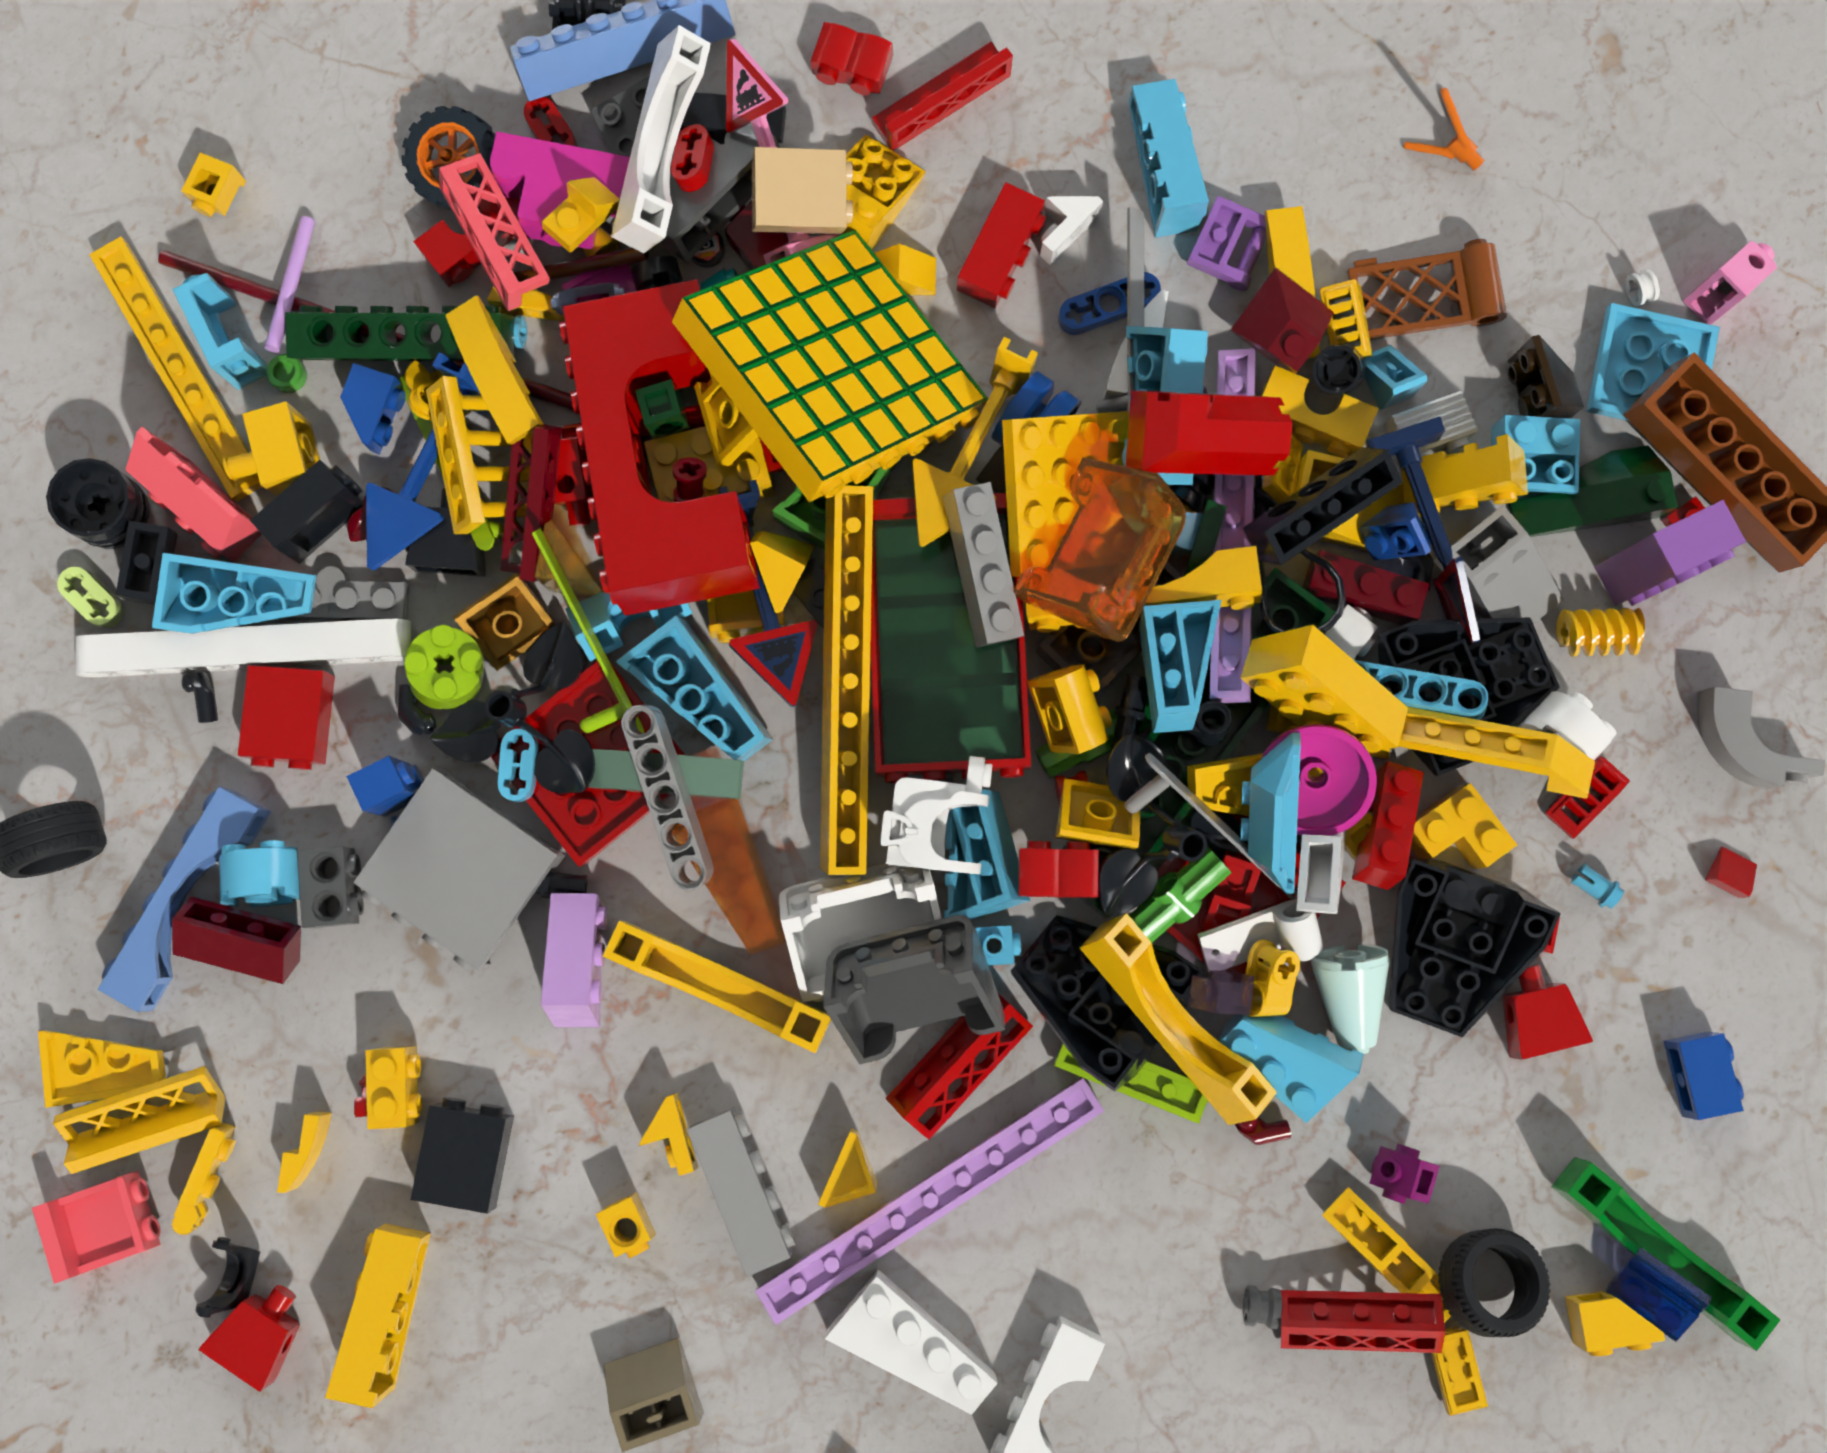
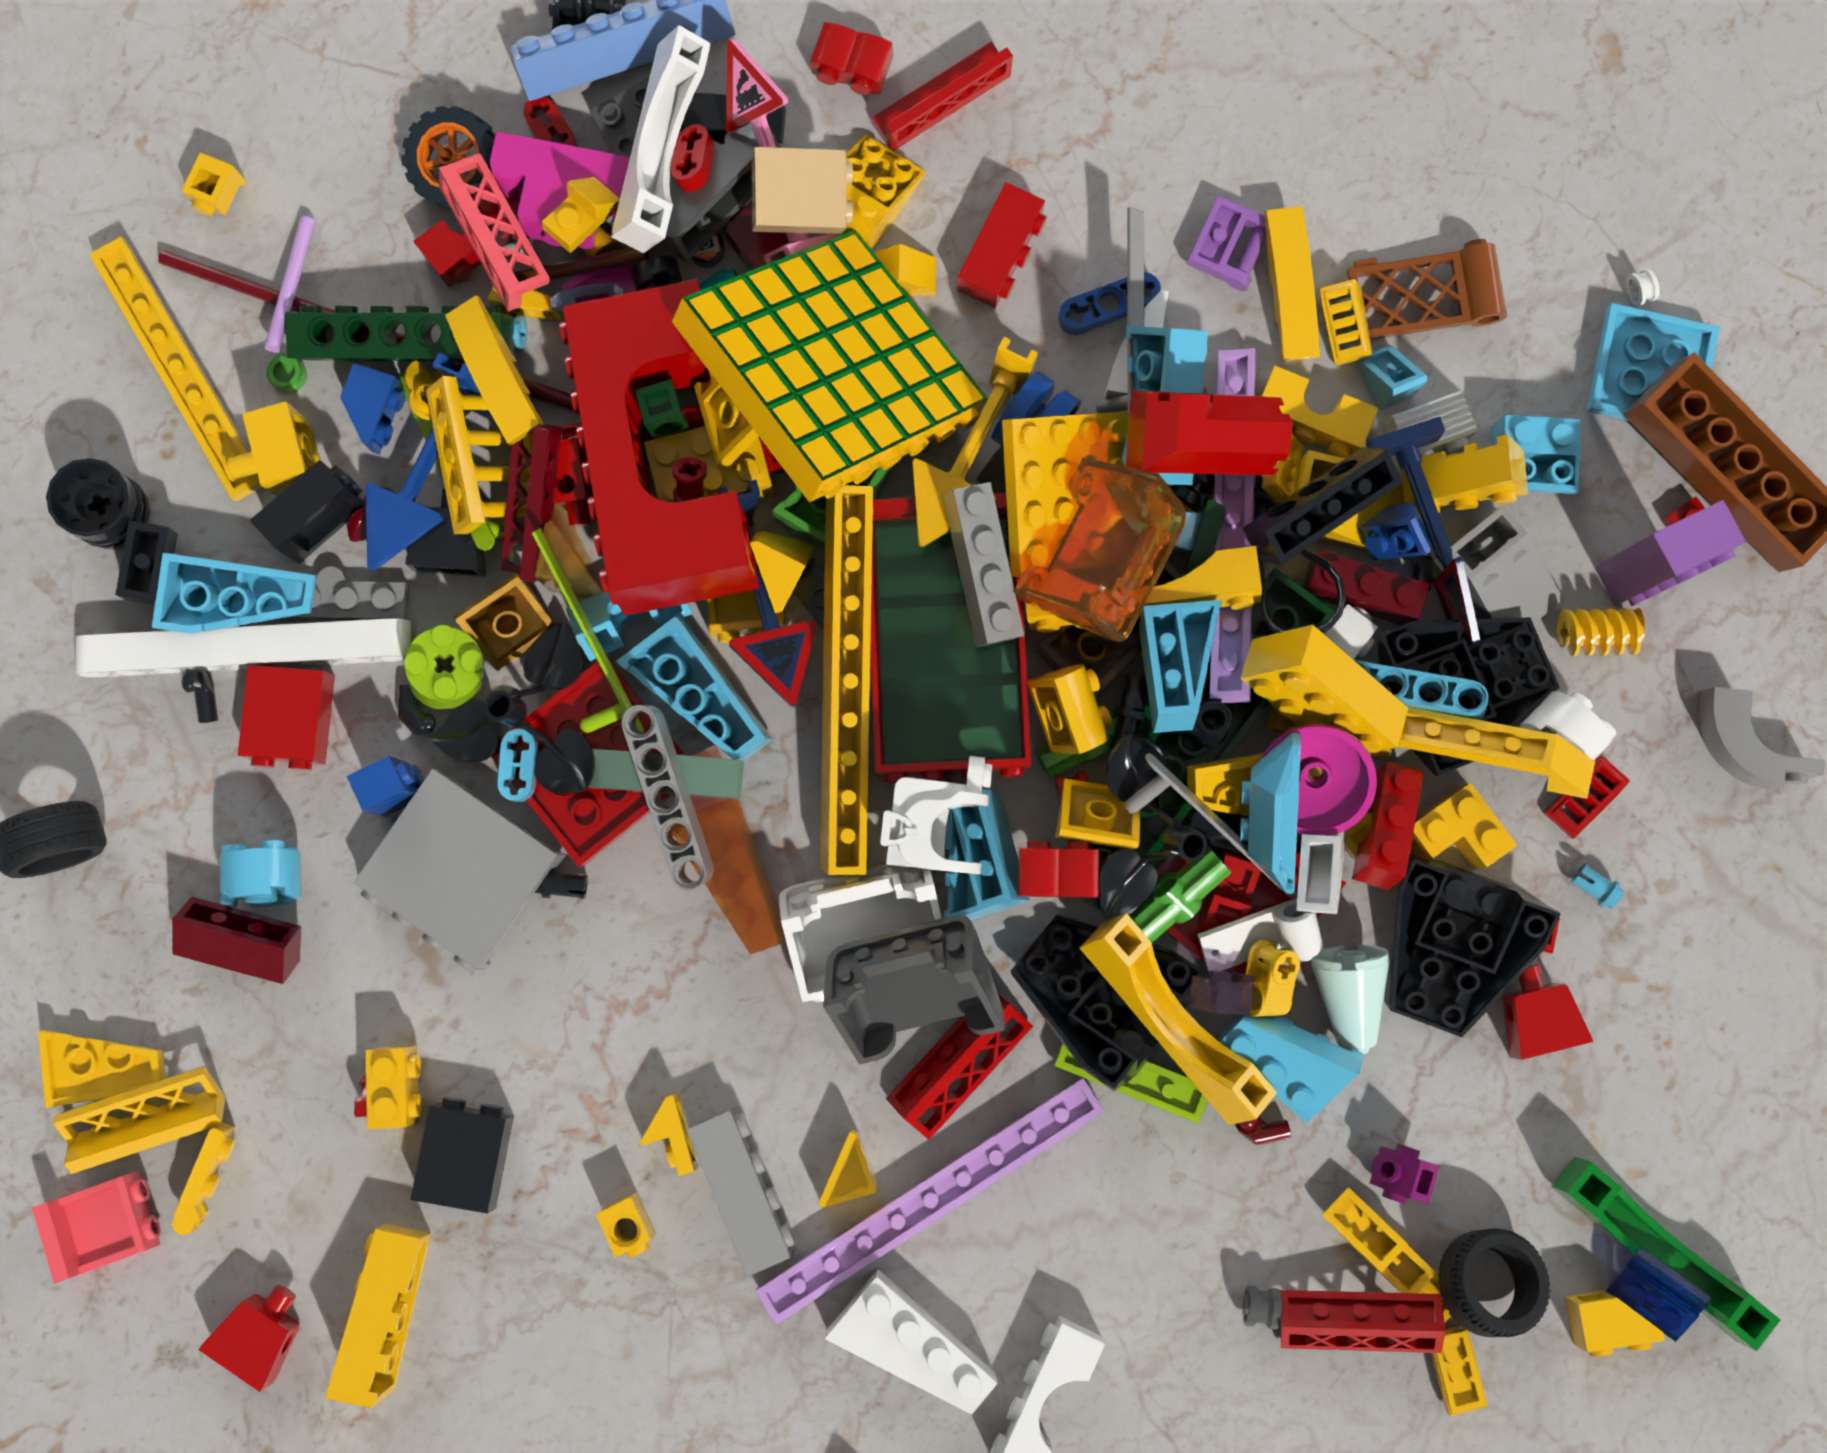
yellowish green beam [57,566,124,628] -> none
medium blue arch [97,787,271,1012] -> none
coral wedge [125,427,261,562] -> none
medium azure panel [172,273,267,390] -> none
black helmet [195,1237,260,1318] -> none
yellow slope [277,1111,332,1193] -> none
dark grey brick [297,846,364,928] -> none
lavender wedge [541,893,608,1027] -> none
yellow arch [603,921,831,1053] -> none
dark tan slope [604,1337,704,1452] -> none
medium azure brick [975,925,1021,966] -> none
white slope [1040,196,1103,265] -> none
medium azure wedge [1128,79,1209,238] -> none
dark red slope [1230,268,1334,373] -> none
black wheel [1312,345,1366,395] -> none
orange plant [1403,88,1485,171] -> none
dark brown slope [1507,335,1584,419] -> none
dark green wedge [1509,445,1678,537] -> none
blue brick [1664,1032,1744,1120] -> none
bright pink torso [1683,241,1777,325] -> none
red slope [1705,847,1757,898] -> none

